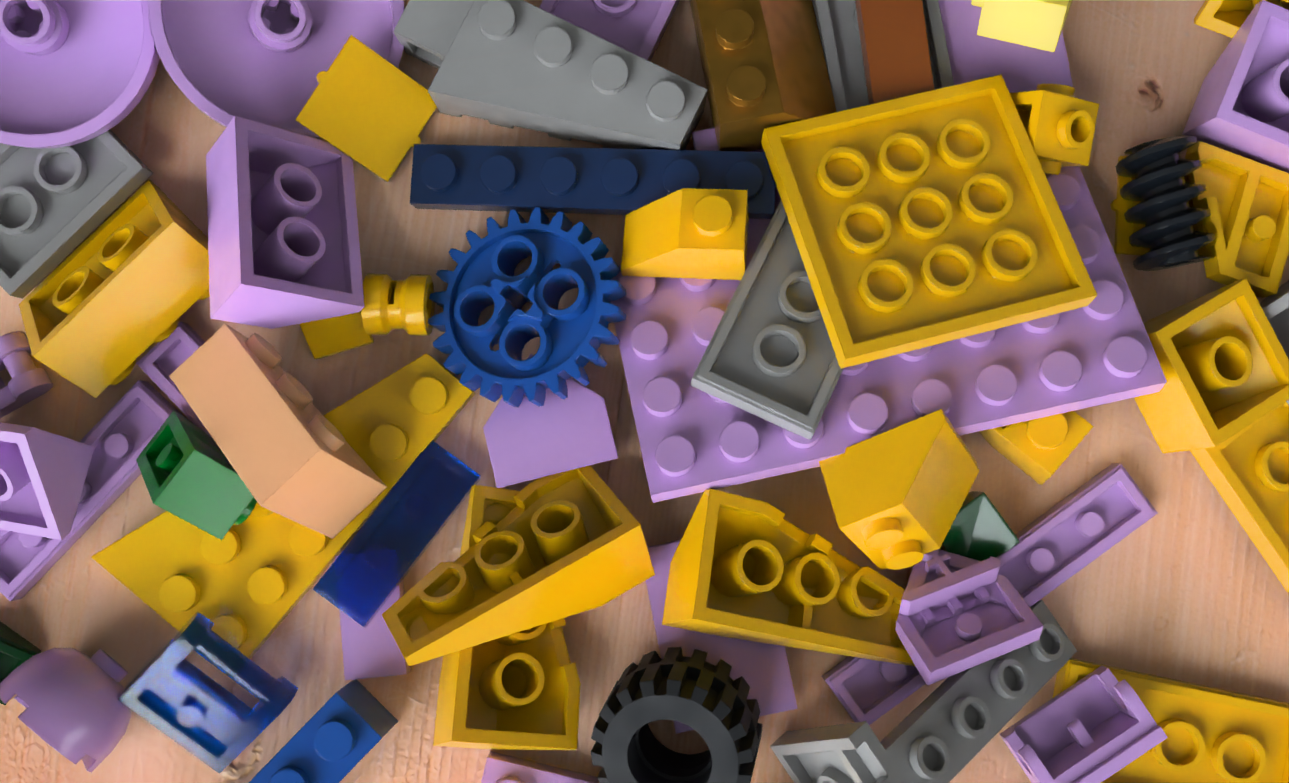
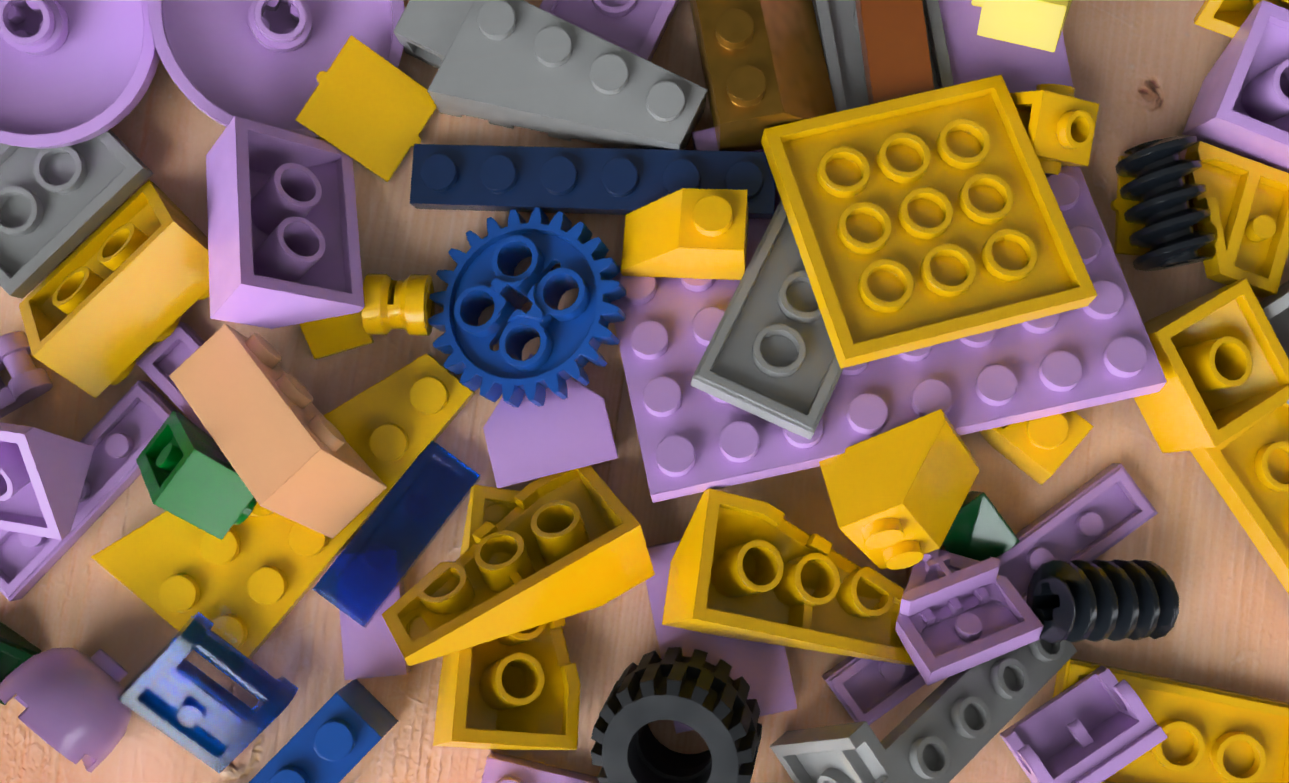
none -> black piece [1026,559,1179,643]

